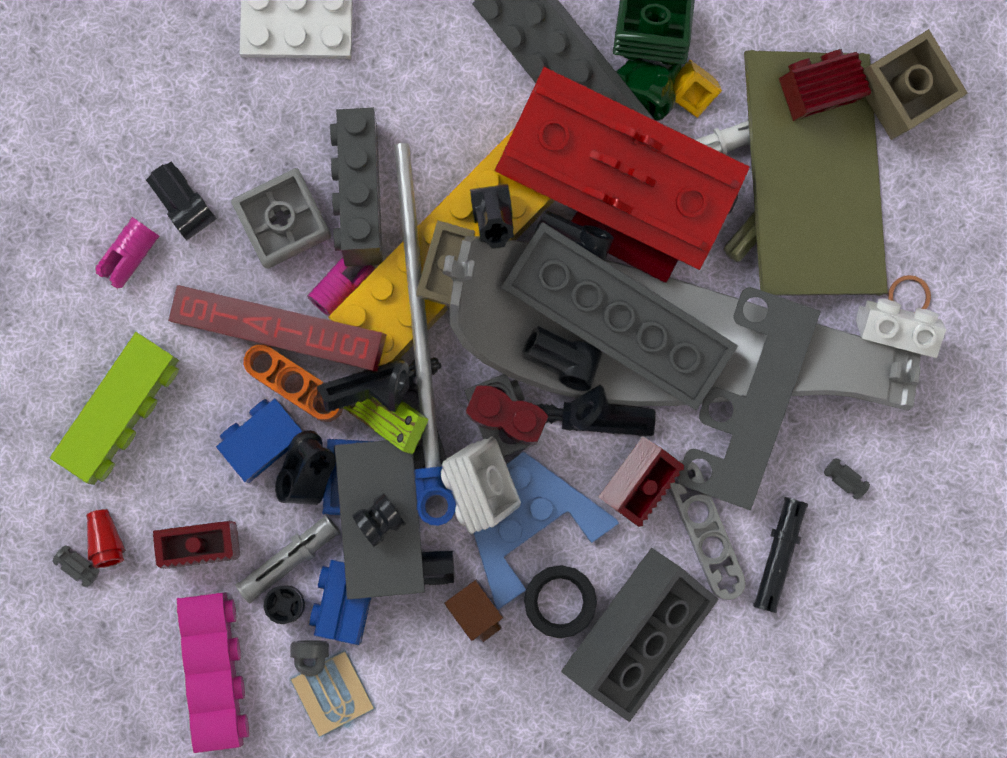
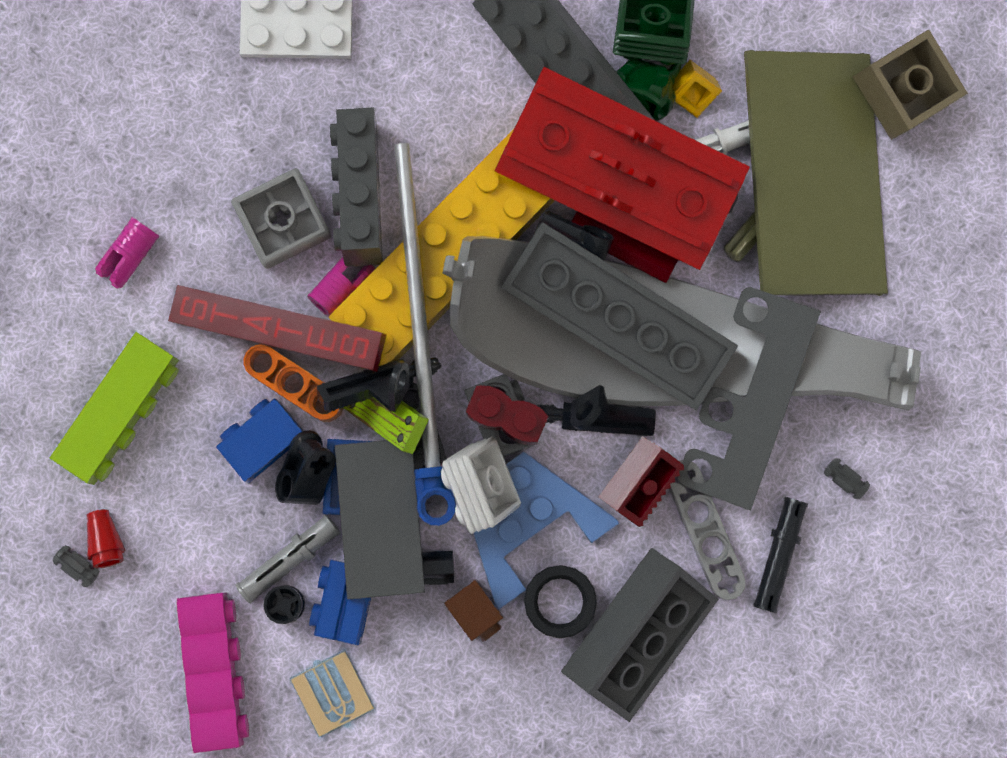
black piece [146,161,217,241] -> none
dark red brick [153,521,240,569] -> none
dark grey tile [290,640,329,676] -> none
black wheel [352,493,406,547] -> none
dark tan panel [416,220,475,310] -> none
black piece [470,184,514,248] -> none
black piece [522,326,602,391] -> none
dark red brick [779,49,871,121] -> none
white plate [856,299,946,358] -> none
nougat piece [888,275,931,313] -> none

